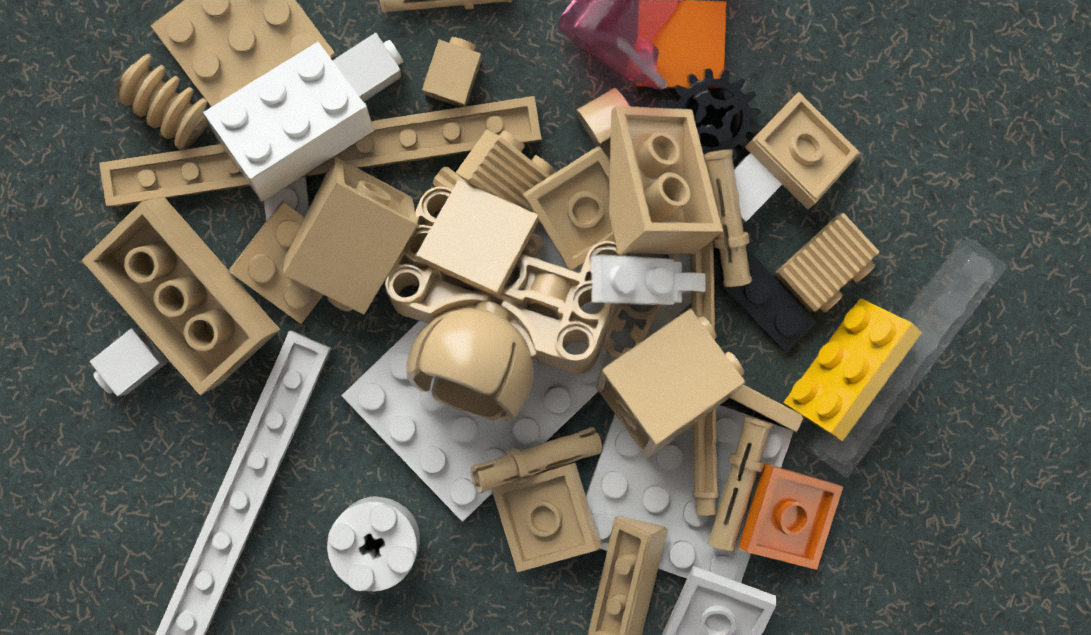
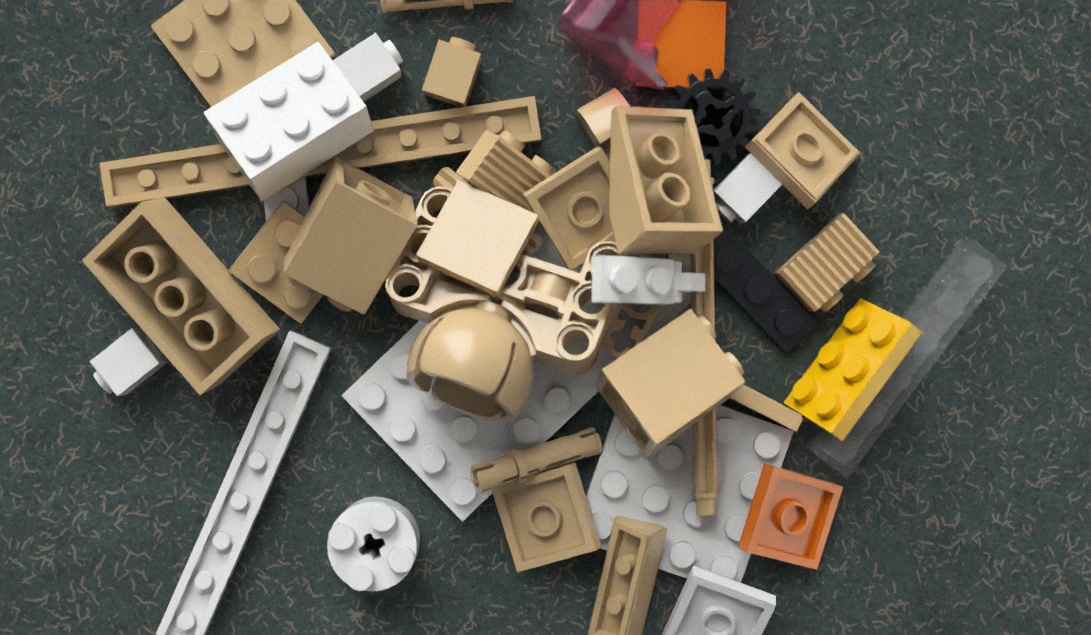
tan piece [115,54,209,150] -> none
tan pin [704,150,752,287] -> none
tan pin [707,416,773,552] -> none

